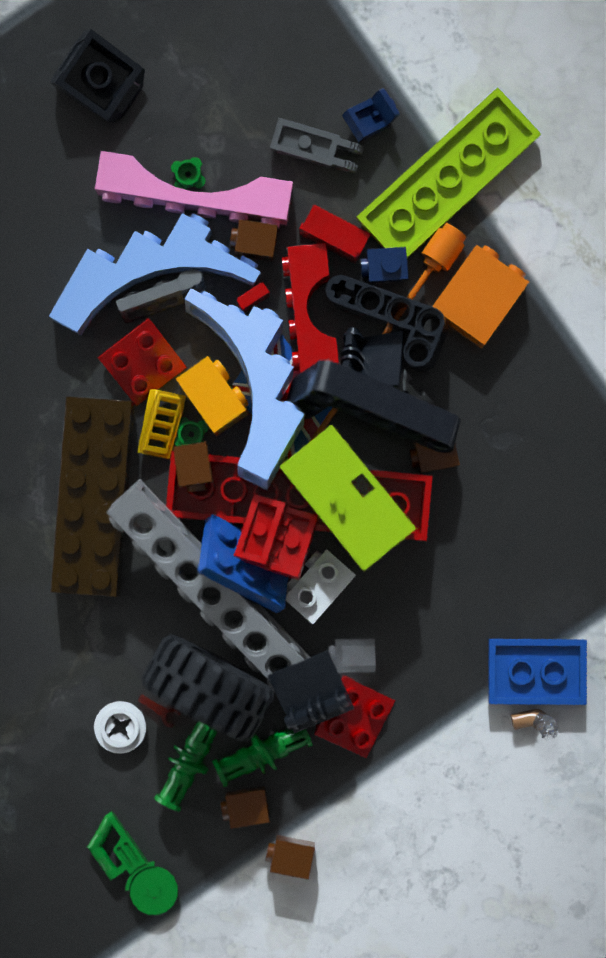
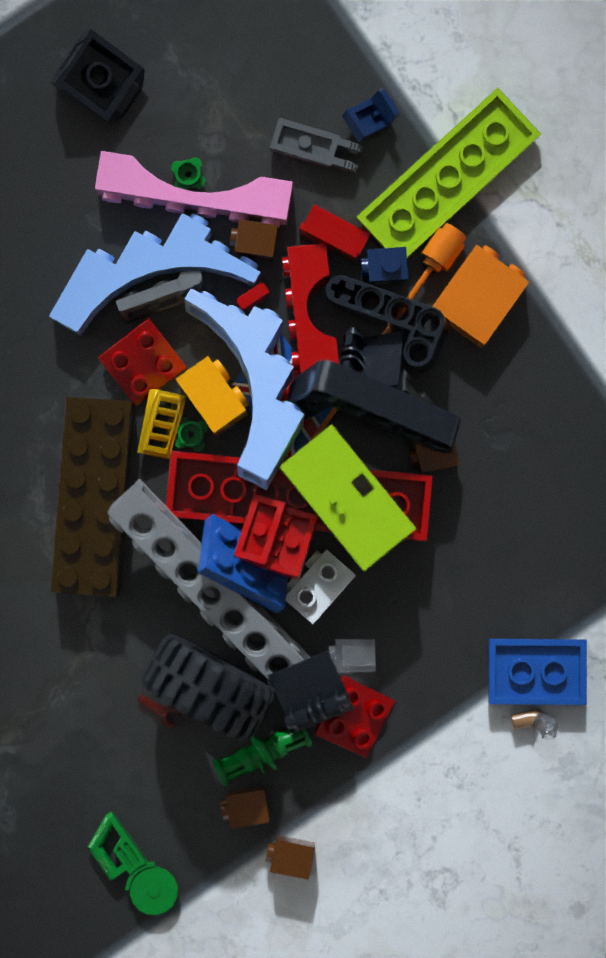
white gear [94,701,147,753] -> none
green piece [154,721,218,812] -> none
reddish brown brick [173,442,214,493] -> none

